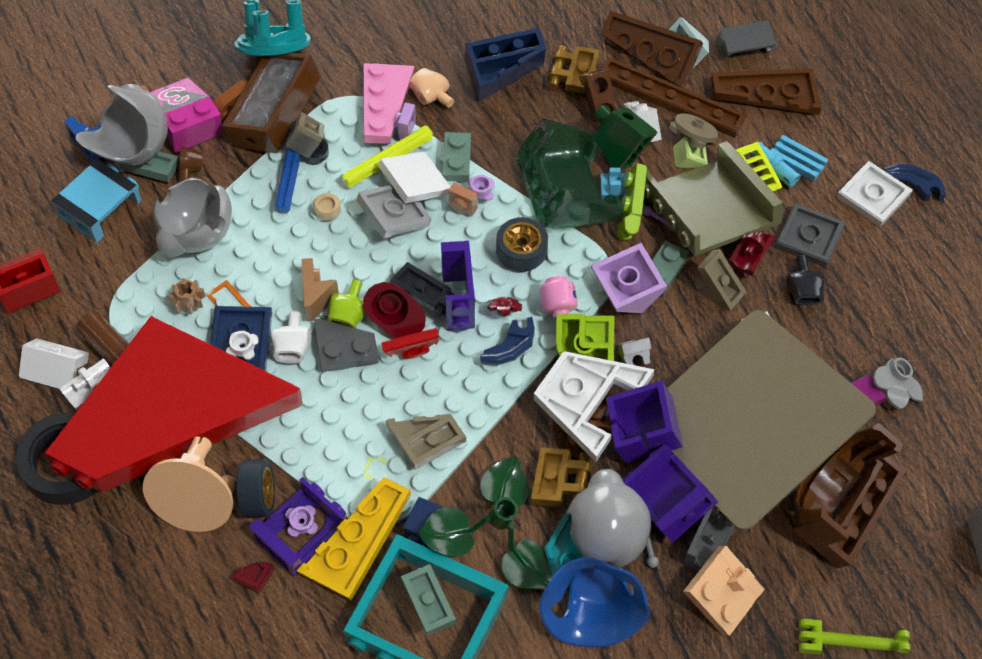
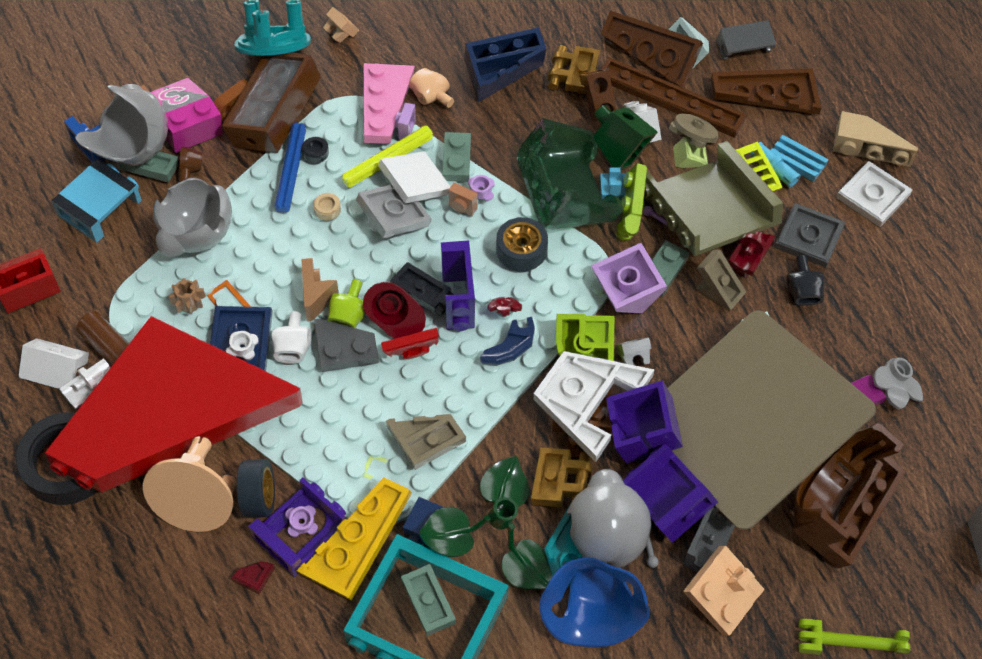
dark tan slope [286,112,325,158] -> none
bright pink head [539,276,578,319] -> none
dark blue piece [883,164,946,201] -> none
none -> light nougat tile [323,7,359,43]
none -> tan slope [833,111,918,167]

